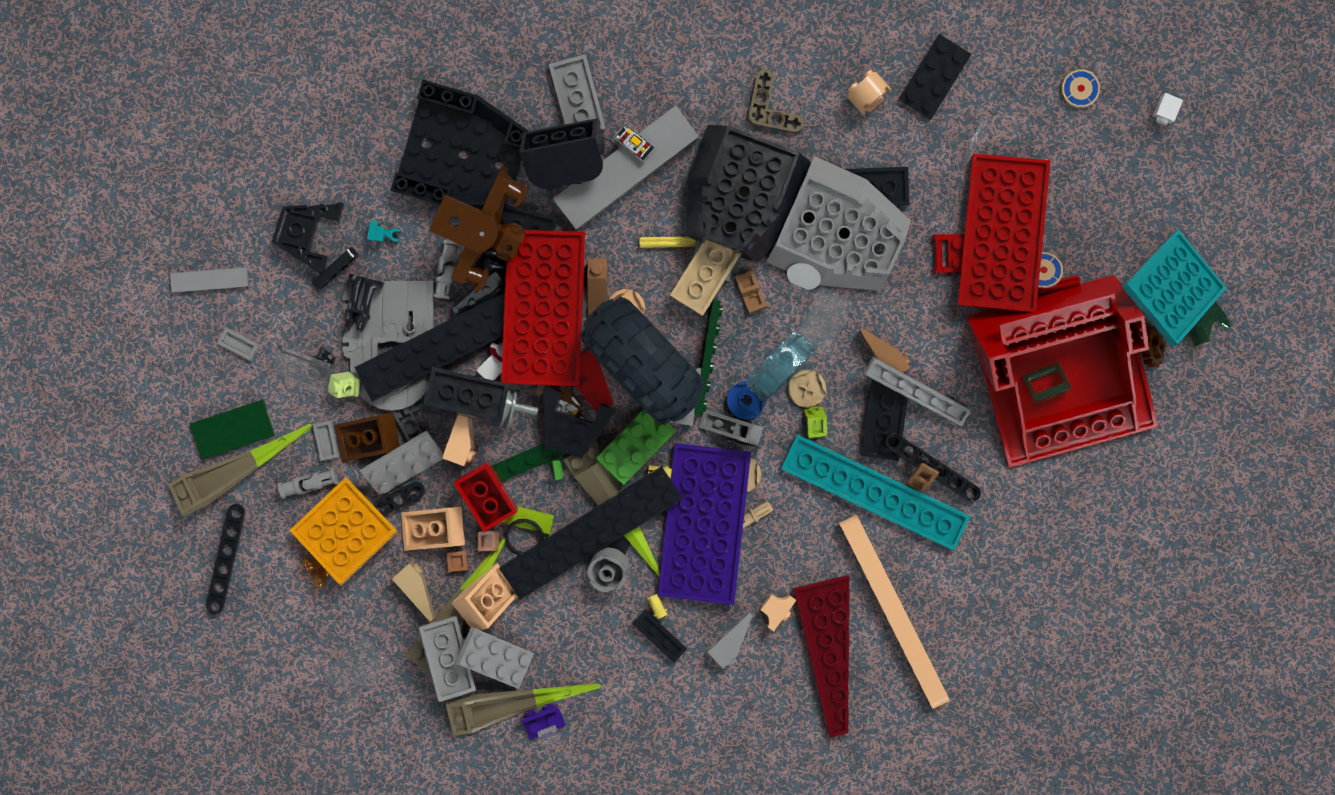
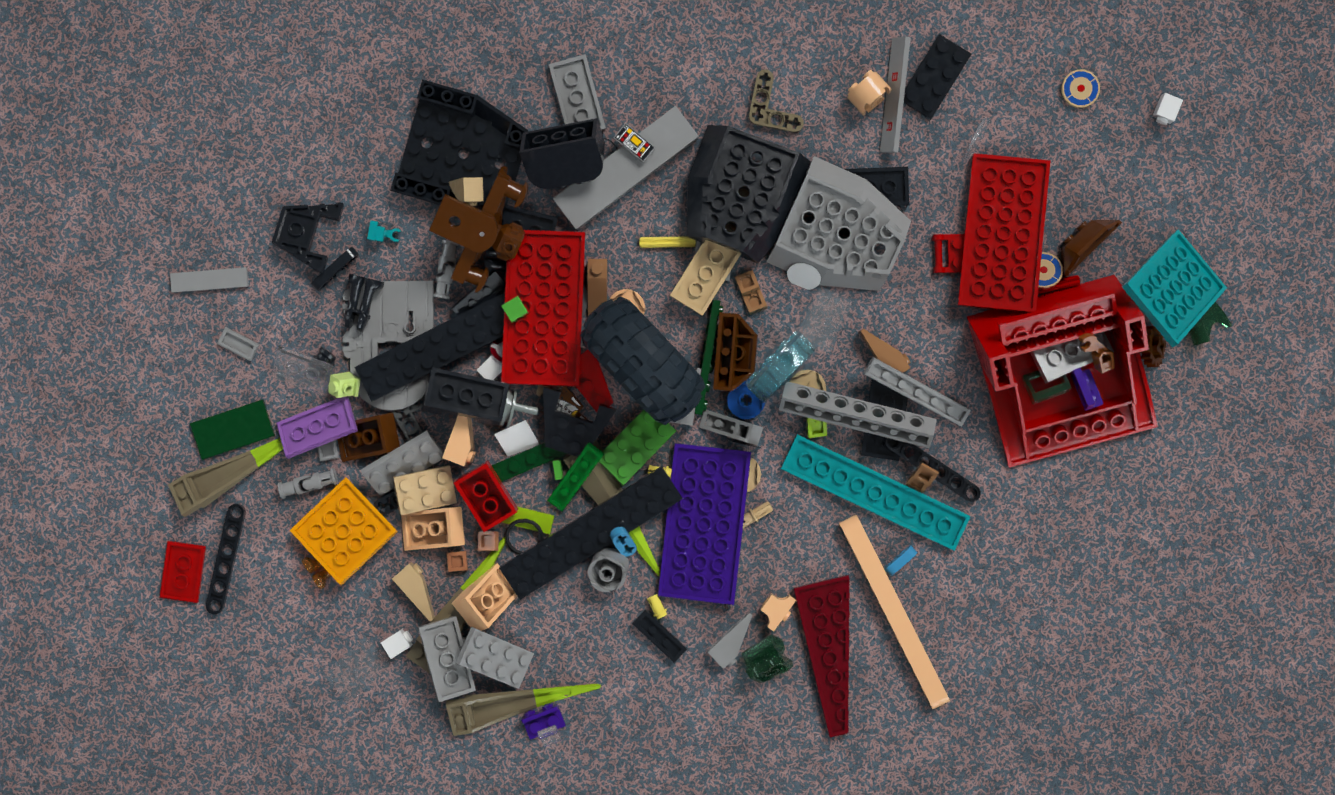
none -> red tile [159,541,206,603]
none -> medium lavender tile [276,396,358,459]
none -> white brick [381,628,413,659]
none -> tan plate [393,465,457,515]
none -> tan slope [449,177,483,206]
none -> white sticker [495,420,539,457]
none -> bright green tile [502,296,528,323]
none -> green tile [547,442,604,512]
none -> dark azure beam [610,527,637,557]
none -> reddish brown wedge [713,312,758,391]
none -> clear green piece [742,634,793,683]
none -> light grey brick [779,381,937,448]
none -> light grey tile [880,36,911,153]
none -> dark azure beam [884,545,917,576]
none -> light grey plate [1030,332,1114,384]
none -> reddish brown wedge [1061,220,1122,278]
none -> dark purple bracket [1071,368,1103,411]
none -> dark orange piece [1079,333,1115,373]

